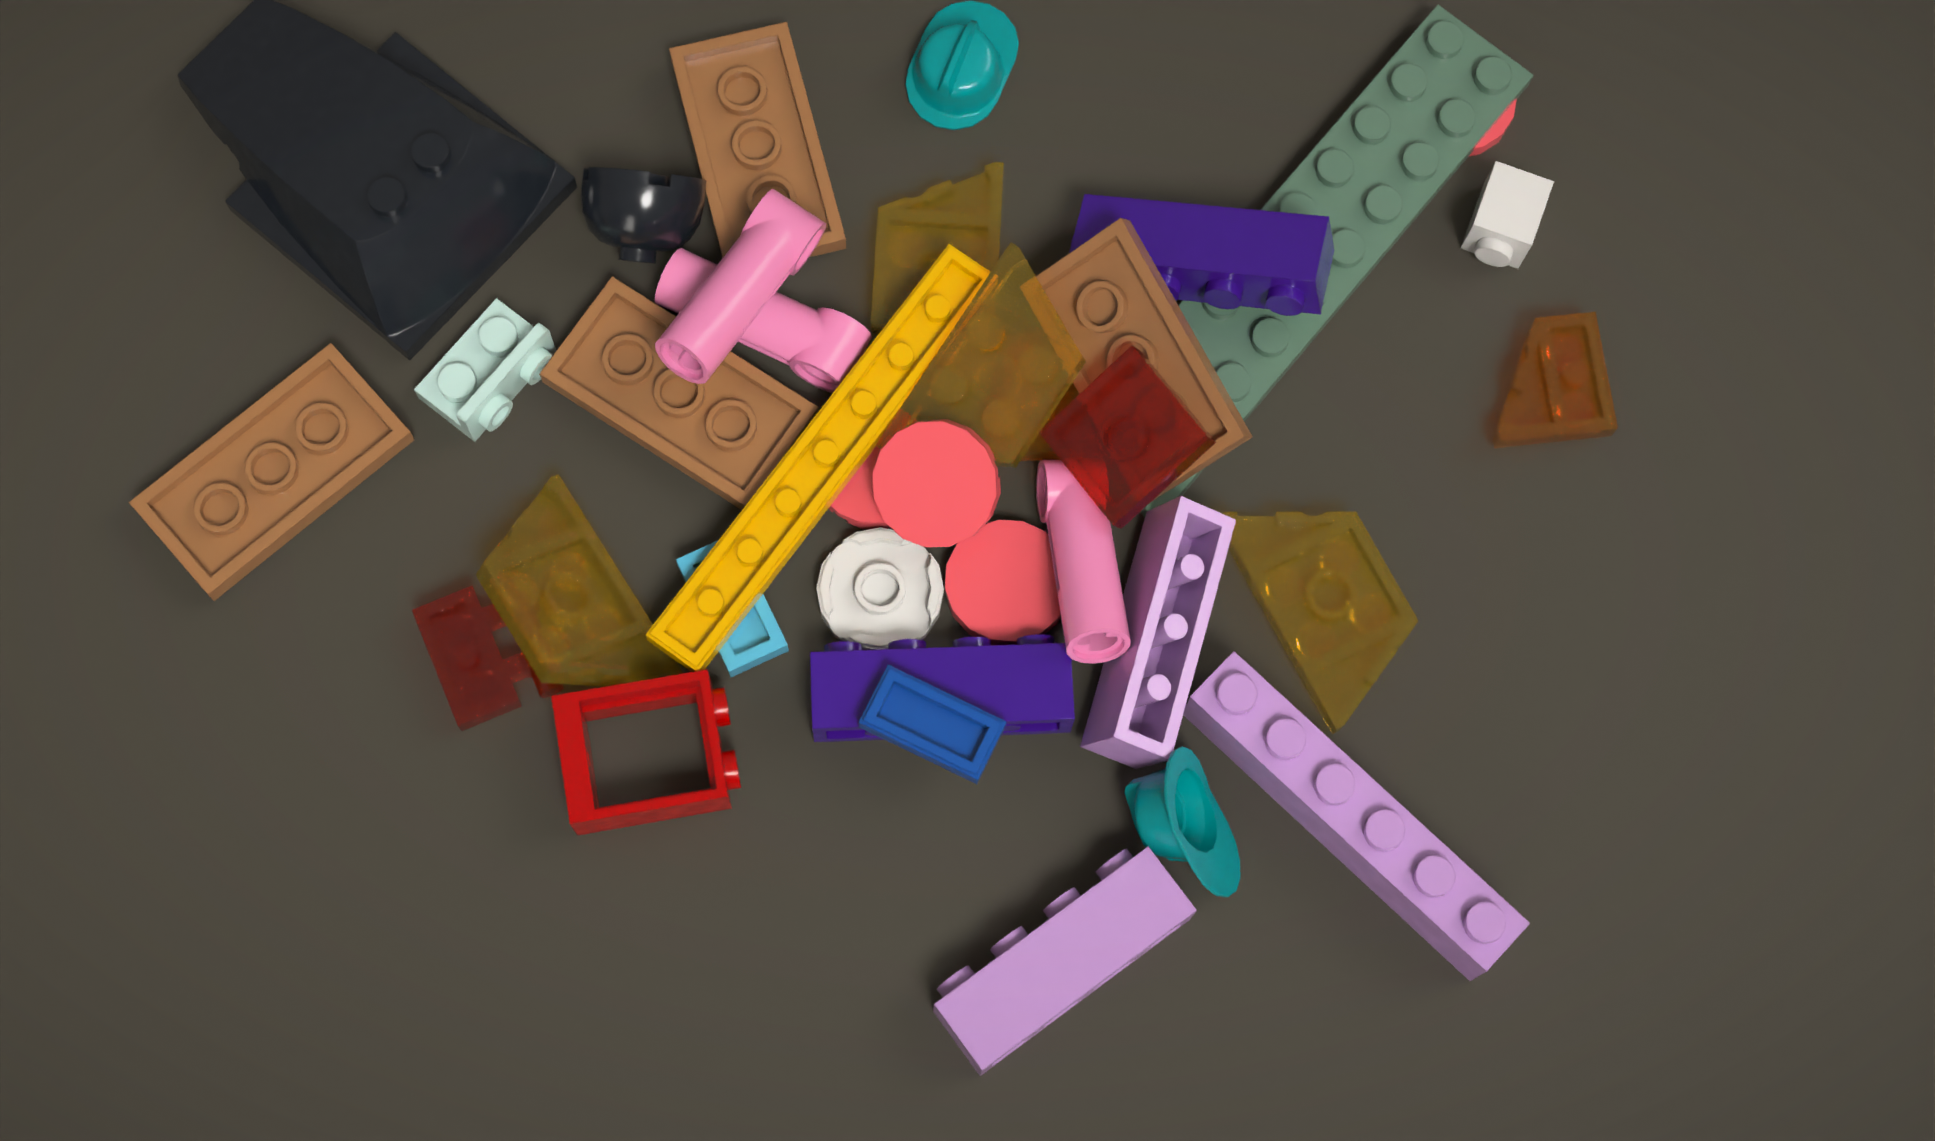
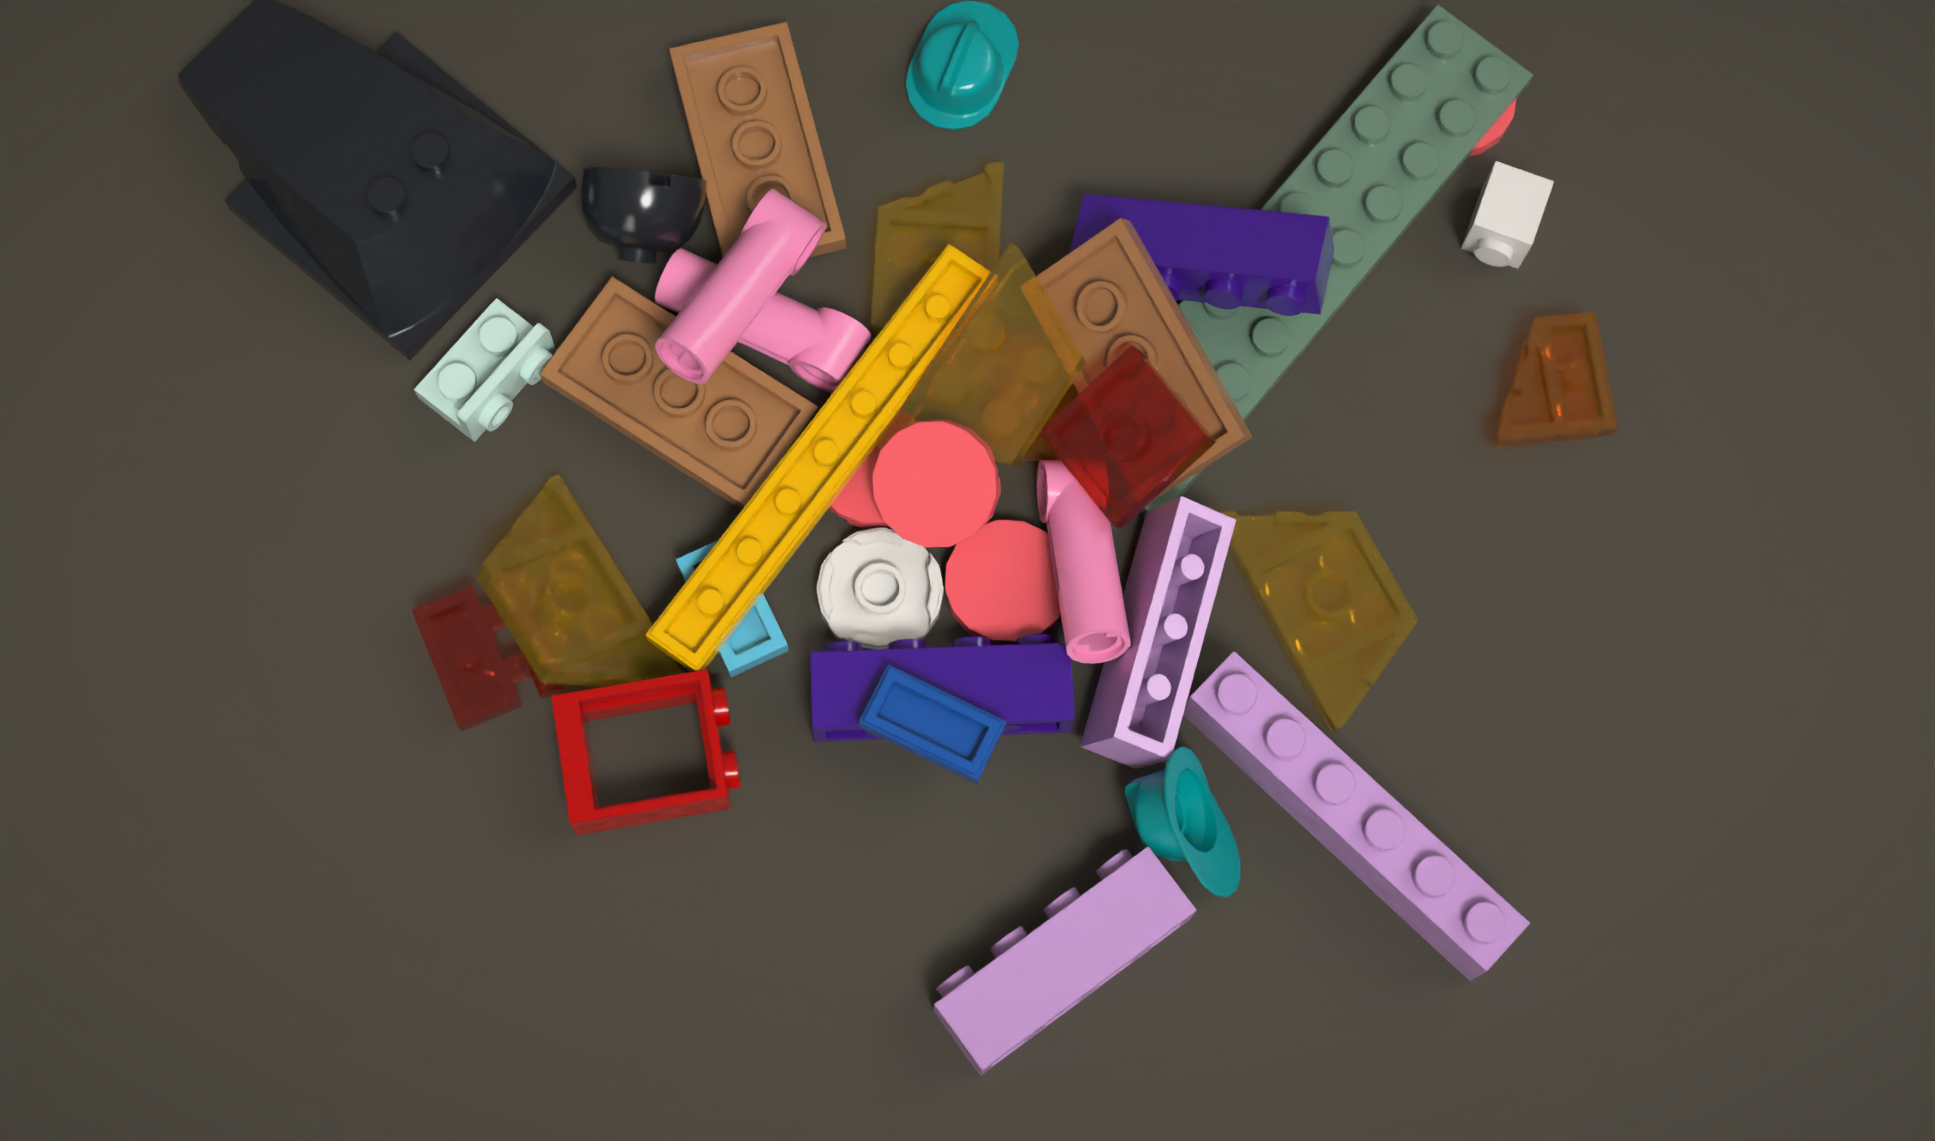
medium nougat plate [129,343,415,601] -> none

